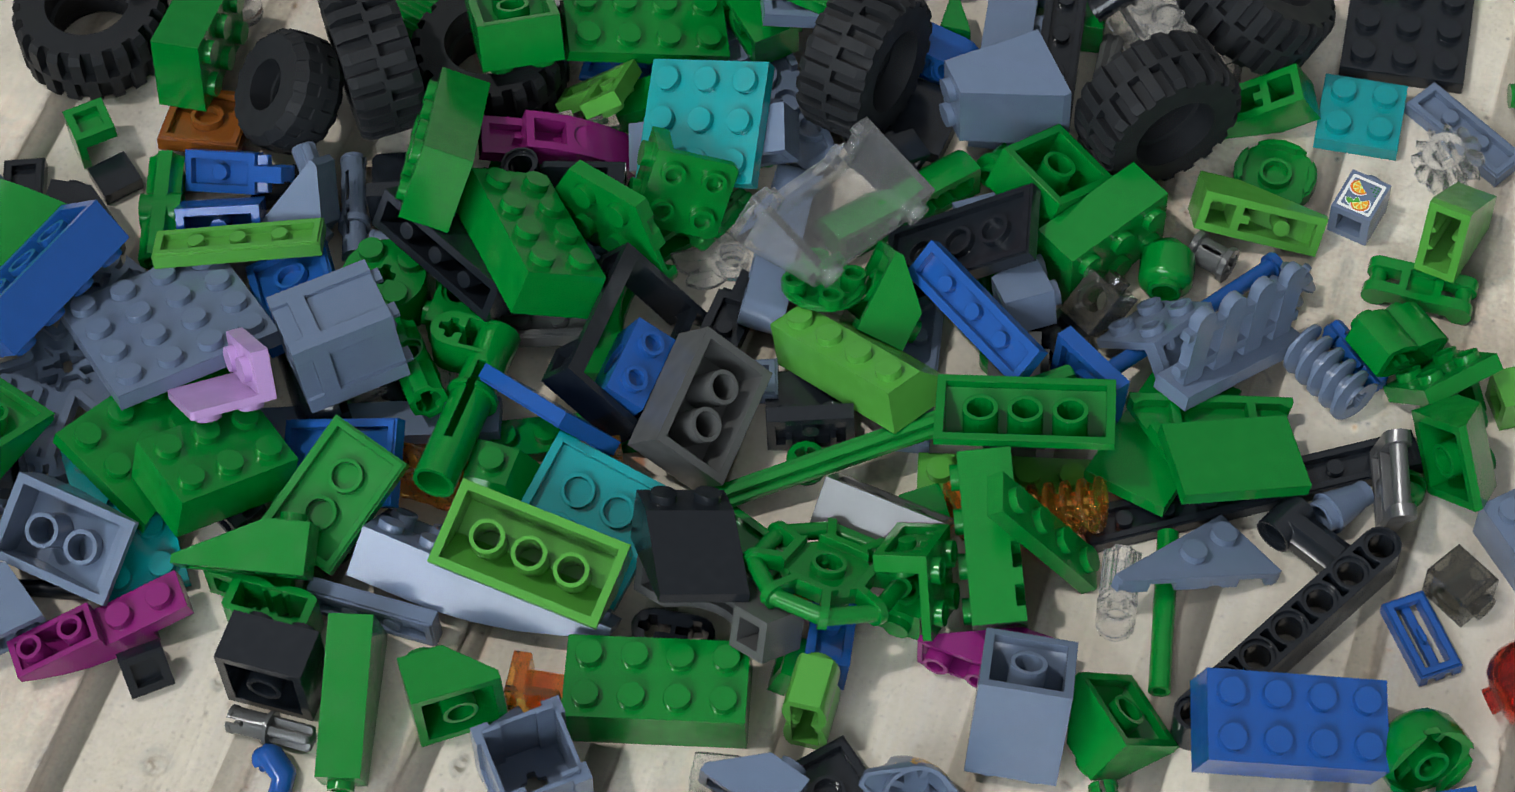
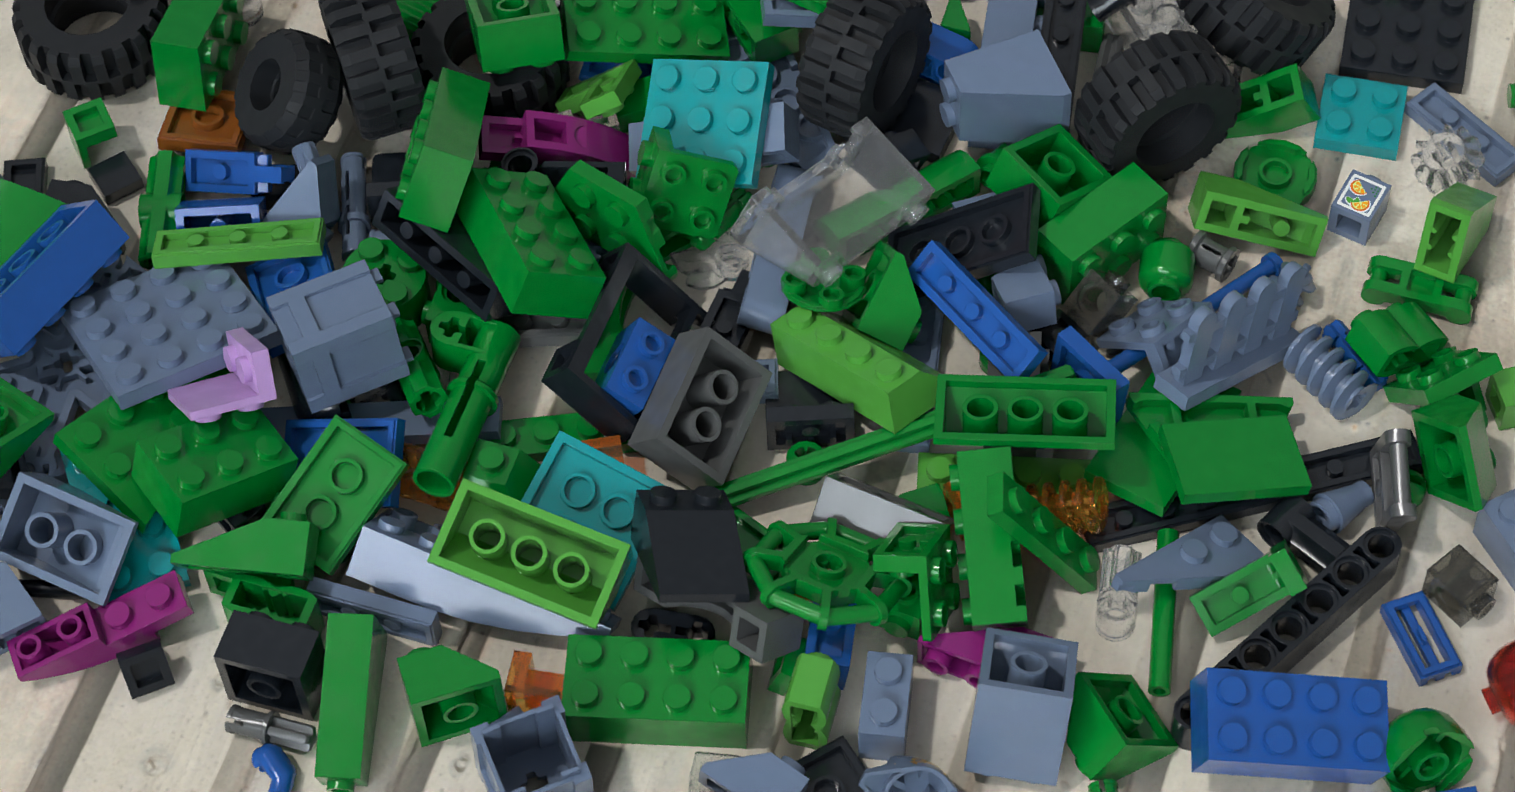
blue tile [478,363,621,456] -> none
none -> sand blue brick [858,651,914,761]
none -> green bracket [1189,540,1308,637]

